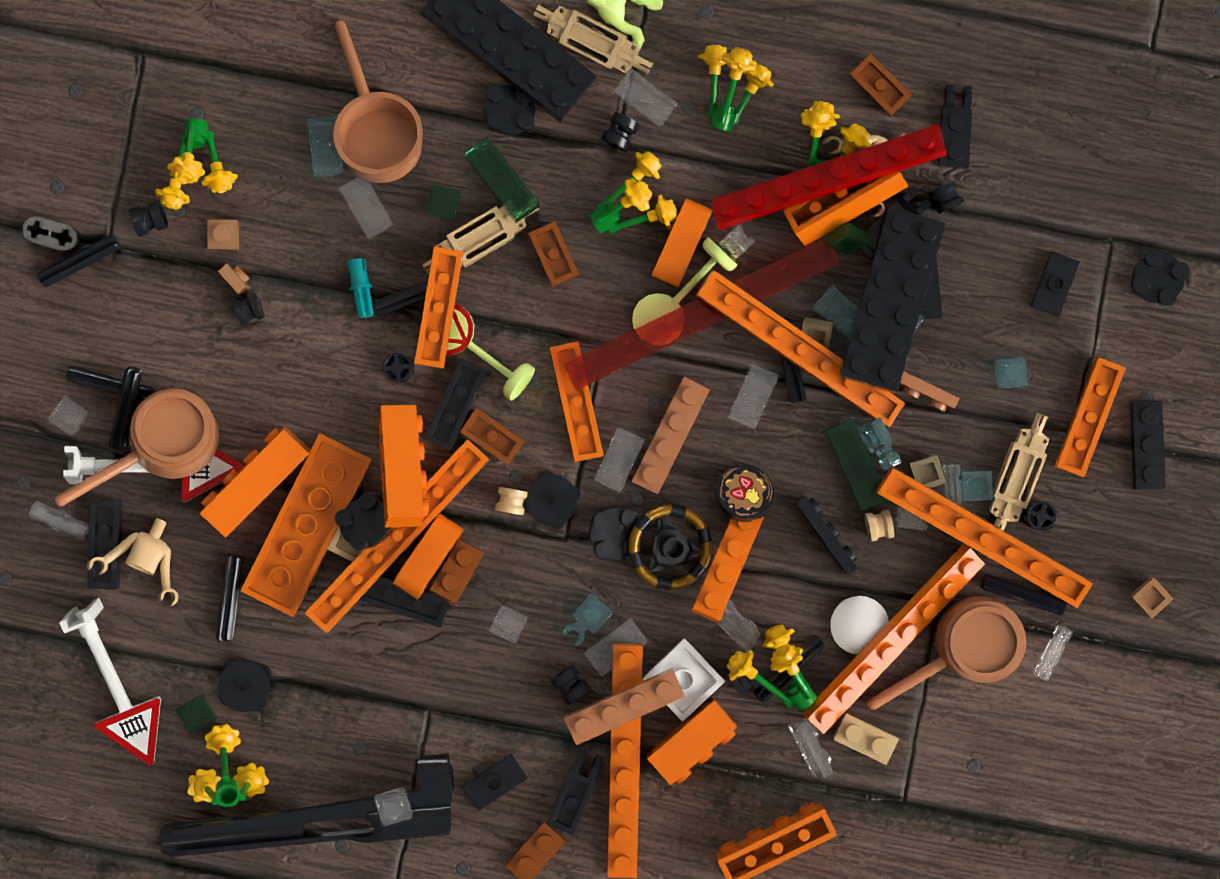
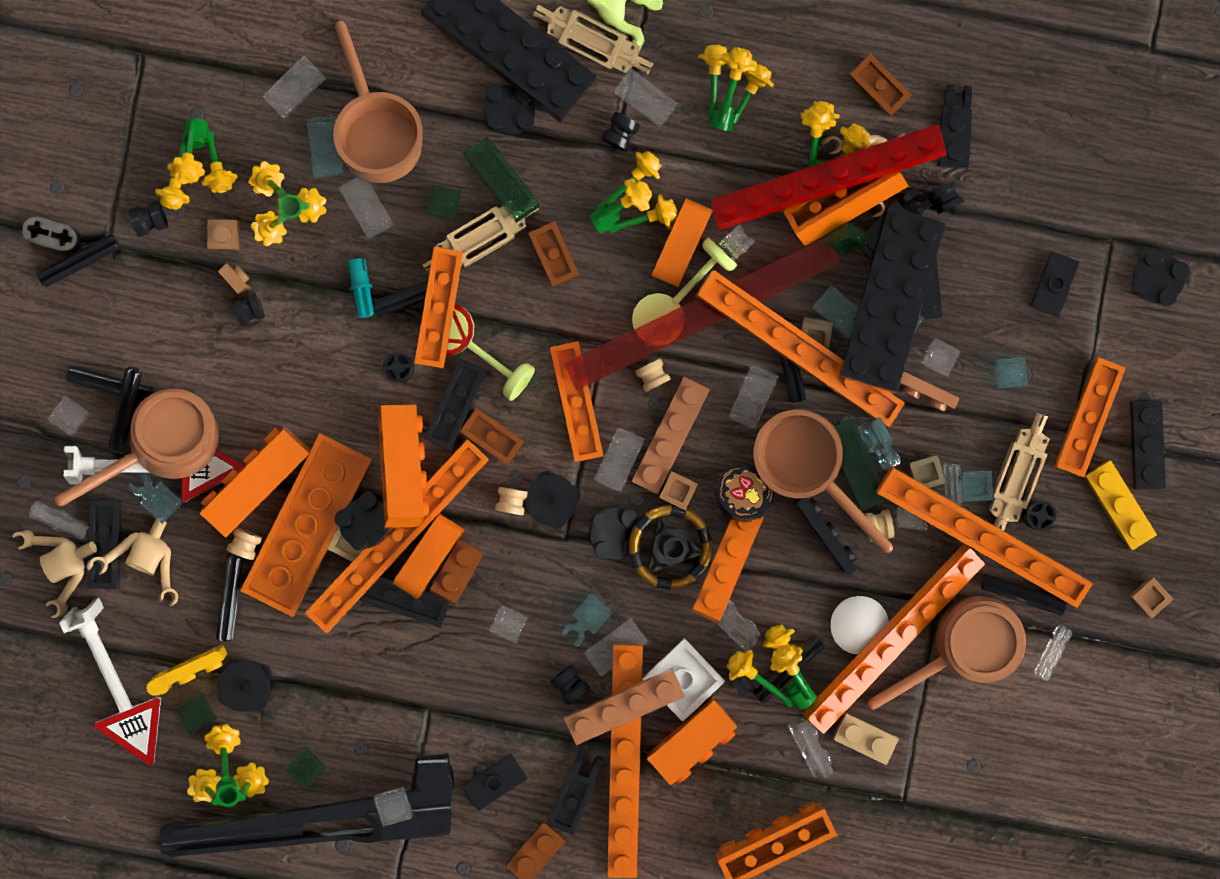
none -> tan piece [12,530,97,618]
none -> clear light blue plate [128,473,183,524]
none -> yellow hinge [146,645,227,697]
none -> tan wheel [226,527,262,560]
none -> yellow plant [248,161,326,247]
none -> clear plate [262,56,326,119]
none -> clear green plate [284,747,327,790]
none -> tan wheel [635,358,671,392]
none -> medium nougat plate [659,471,698,510]
none -> nougat piece [753,410,893,553]
none -> clear plate [920,337,961,377]
none -> yellow plate [1084,460,1157,551]

